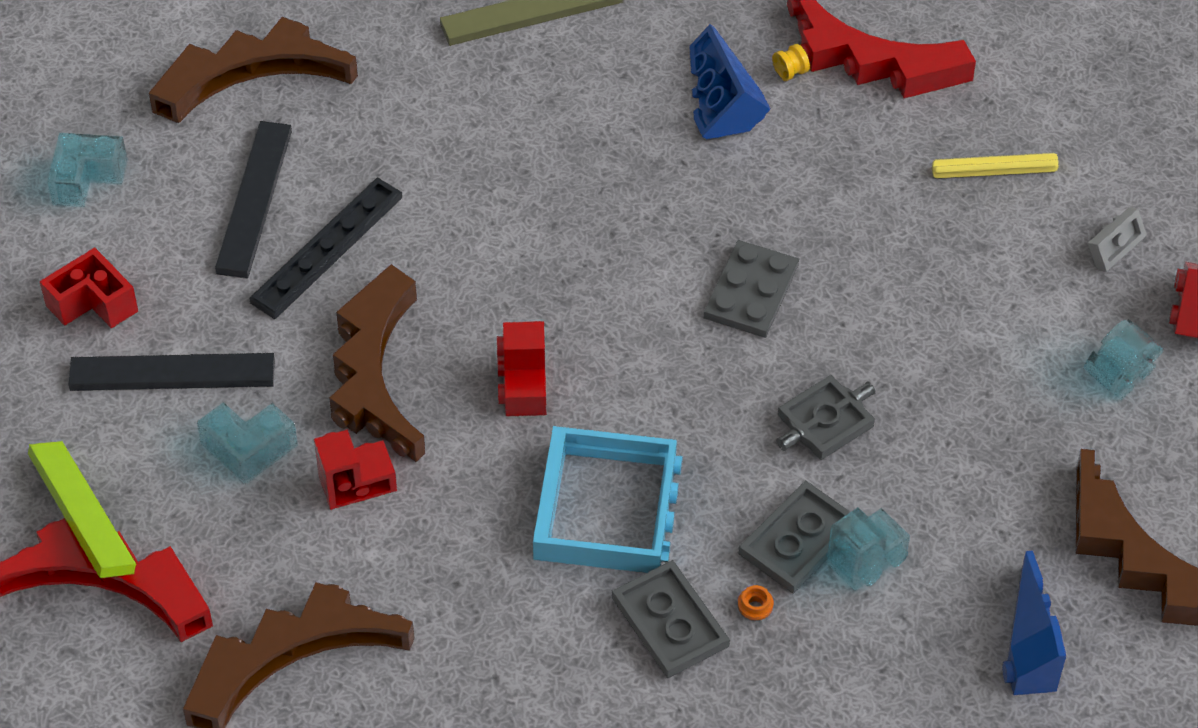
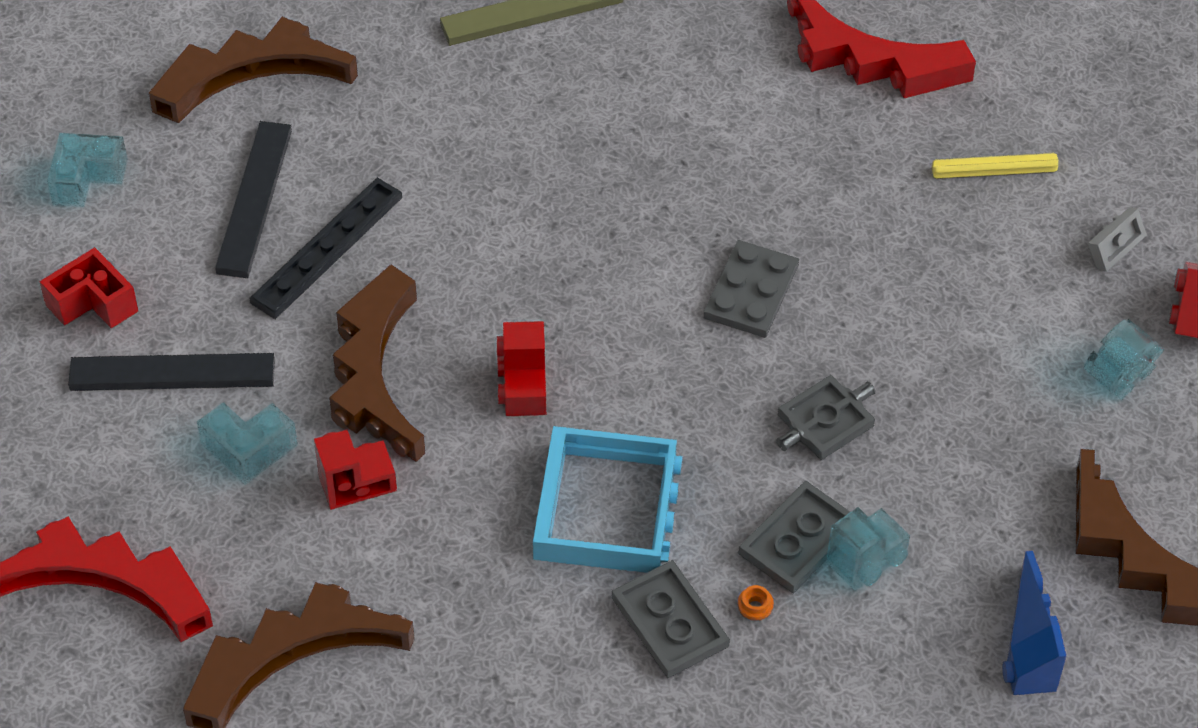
lime tile [28,441,136,578] -> none
blue wedge [690,24,771,139] -> none
yellow wheel [772,44,810,81] -> none

